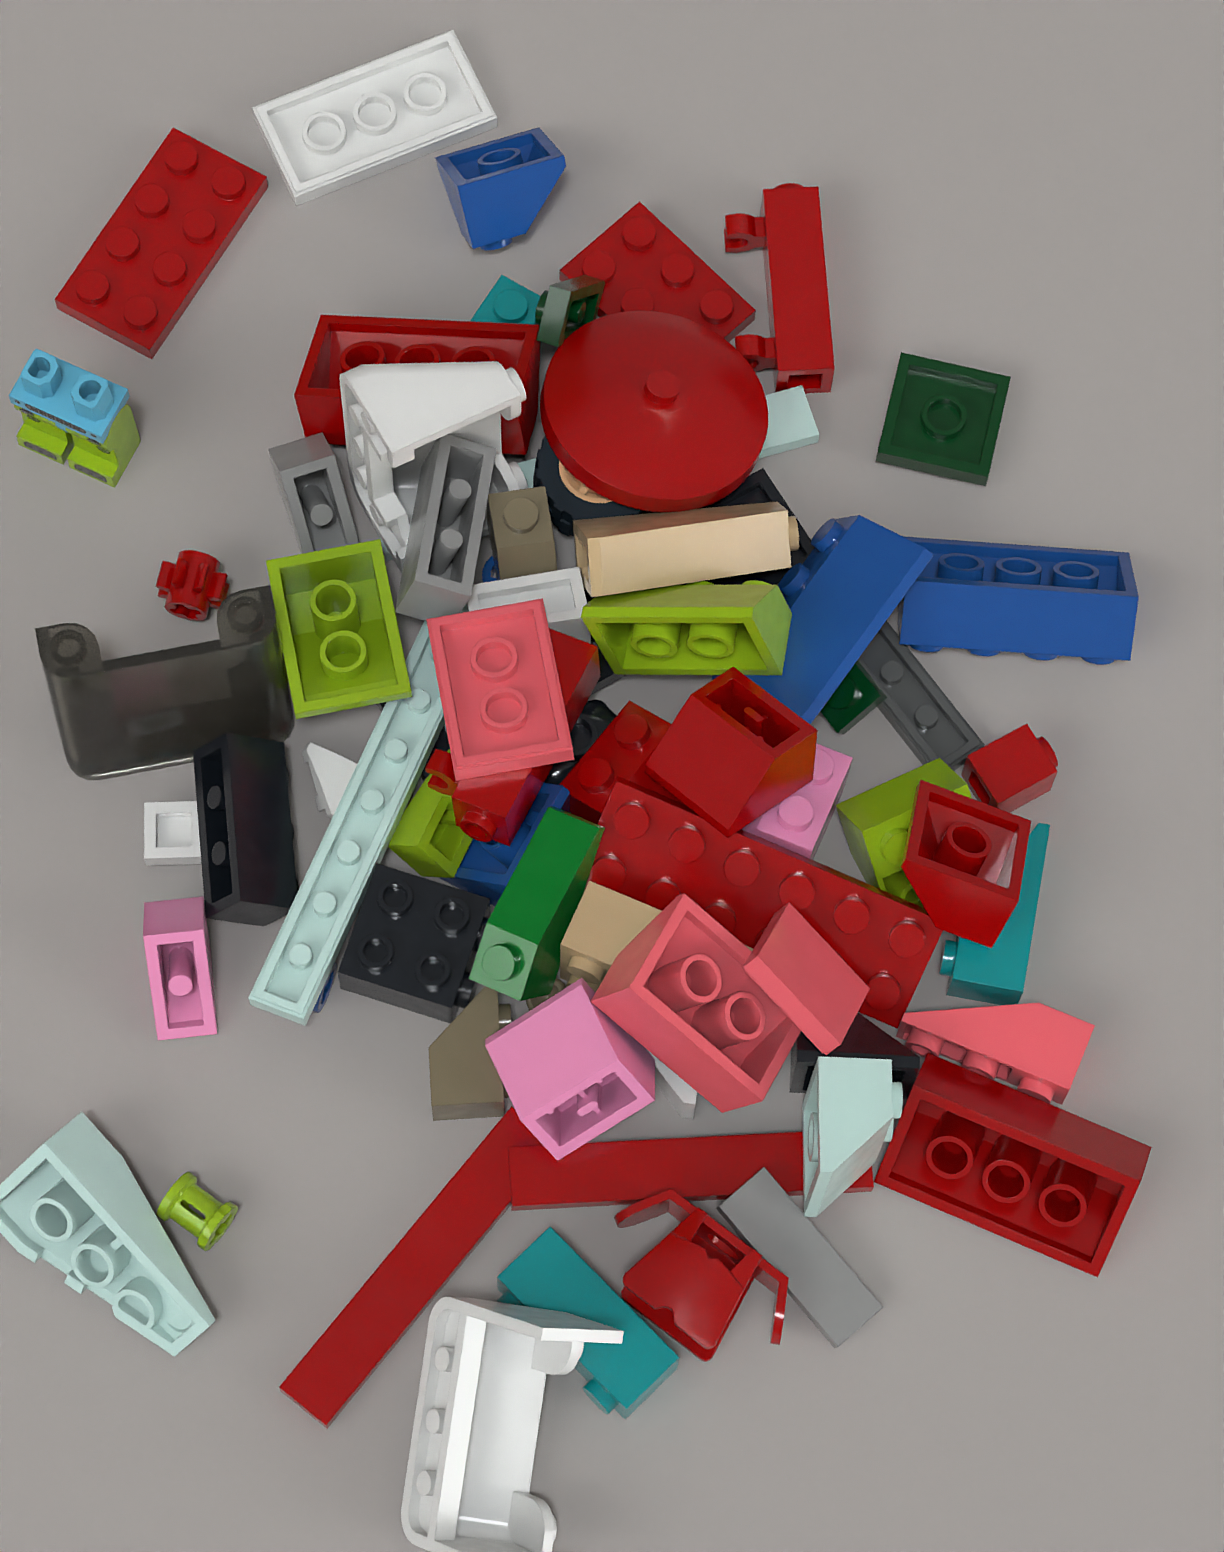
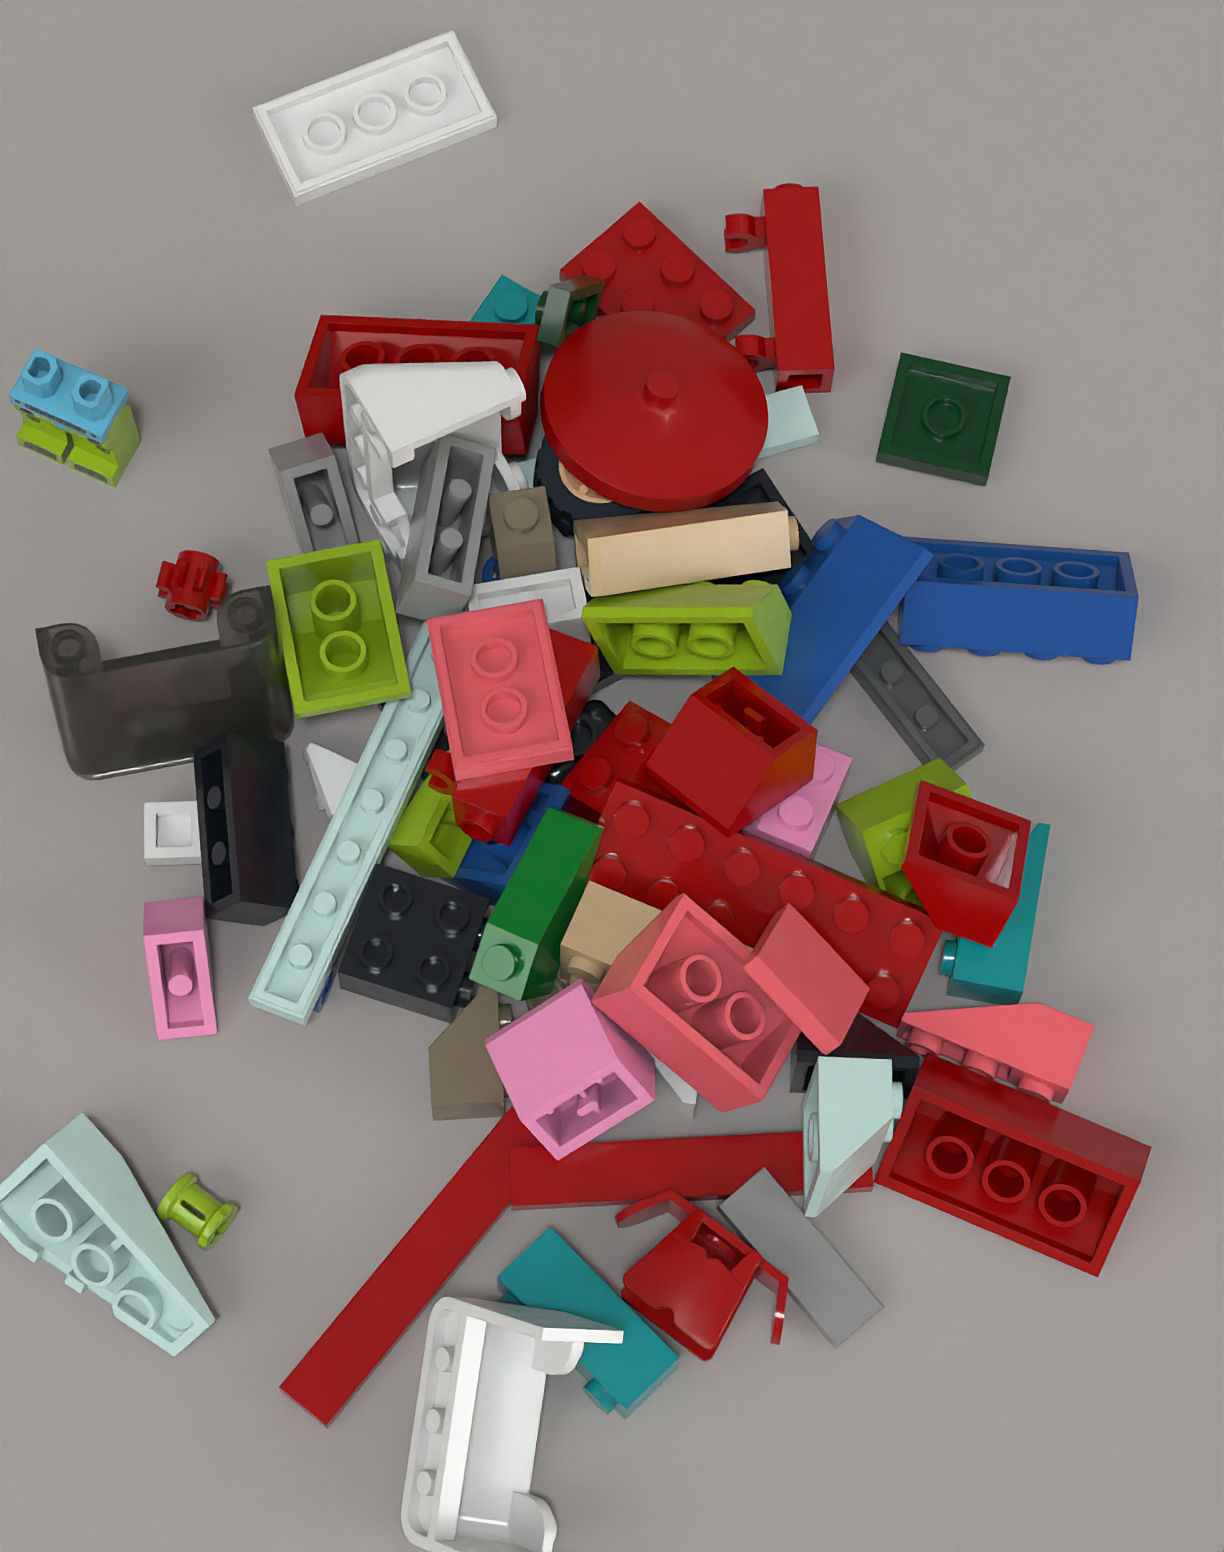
red plate [55,128,268,359] -> none
blue slope [435,127,566,250] -> none
dark green plate [820,660,887,734] -> none
red brick [961,723,1058,813] -> none

